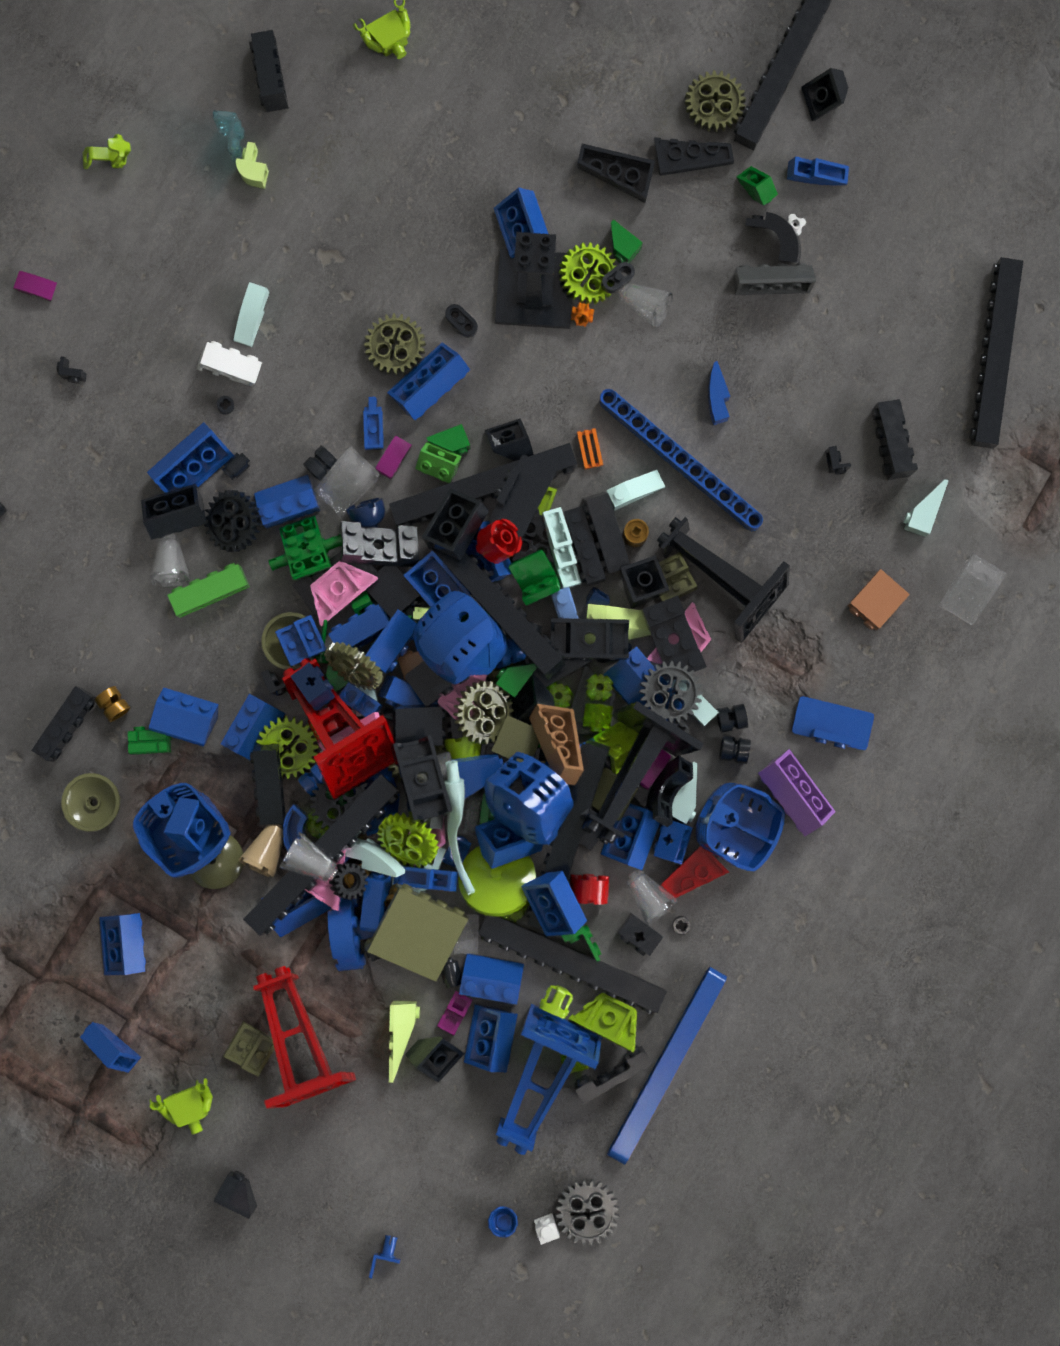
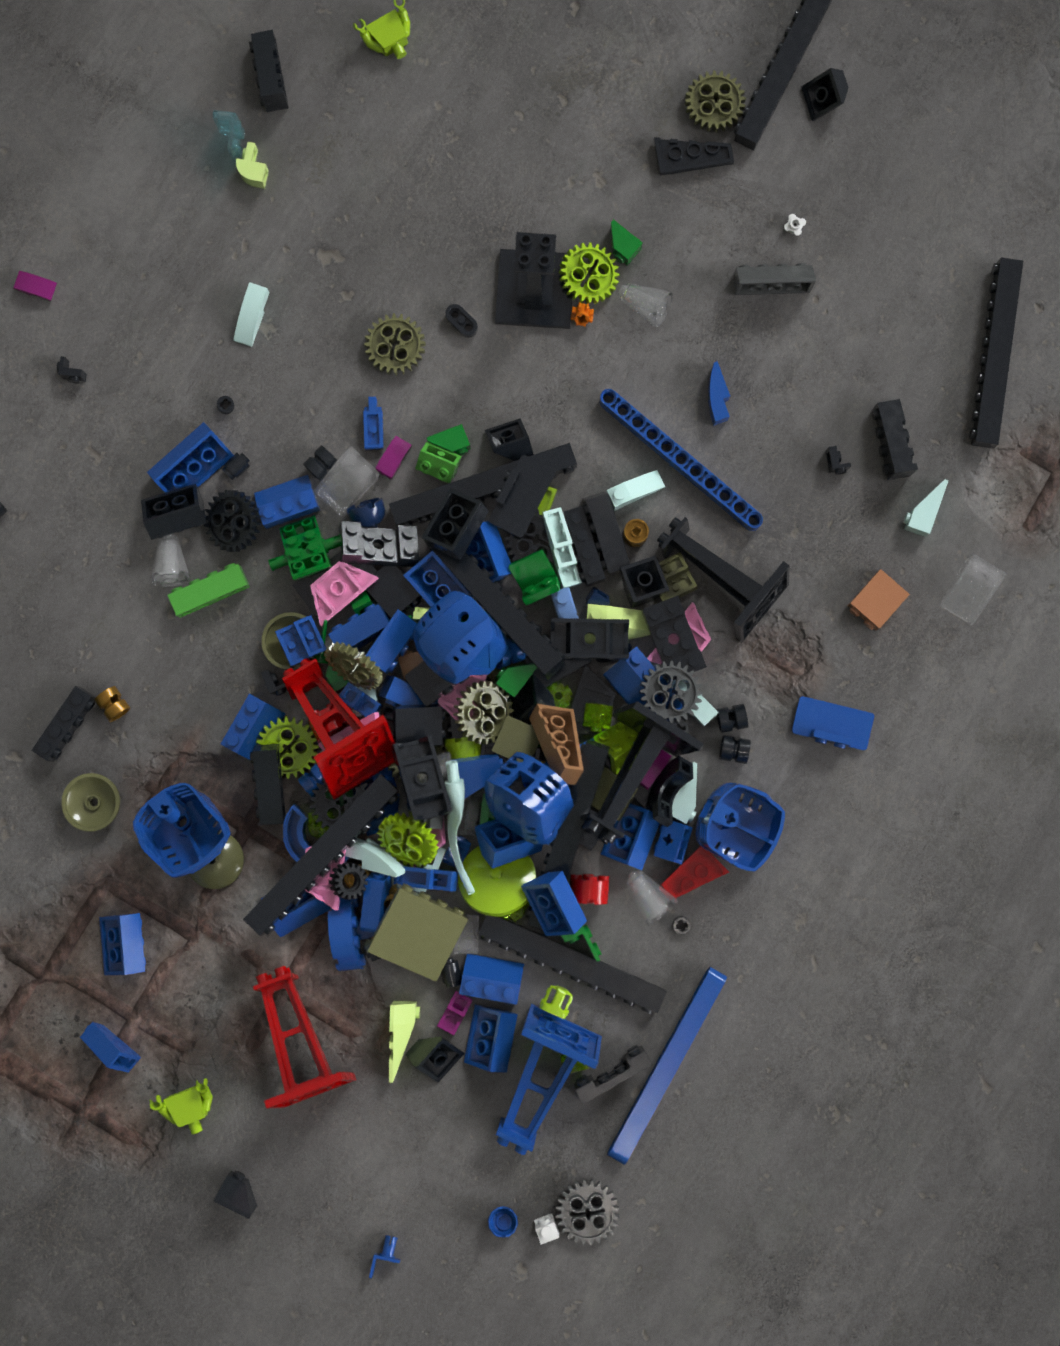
lime piece [82,134,131,169] -> none
green brick [128,727,171,755] -> none
blue slope [149,687,219,747] -> none
blue brick [164,797,216,853] -> none
white wedge [196,341,262,387] -> none
olive slope [223,1021,275,1077] -> none
tan cone [238,824,284,878] -> none
clear cone [279,832,338,882] -> none
dark blue brick [291,662,335,711] -> none
blue slope [387,342,470,420] -> none
red brick [476,519,522,564] -> none
blue slope [494,187,548,258] -> none
lime wing [569,992,637,1053] -> none
black wedge [577,144,655,203] -> none
orange tile [577,428,603,470] -> none
clear neon green brick [585,674,614,702] -> none
black plate [601,262,635,294] -> none
black brick [617,913,663,956] -> none
green slope [736,166,778,206] -> none
black arch [746,212,801,263] -> none
medium lavender brick [758,749,836,836] -> none
blue slope [787,156,849,185] -> none

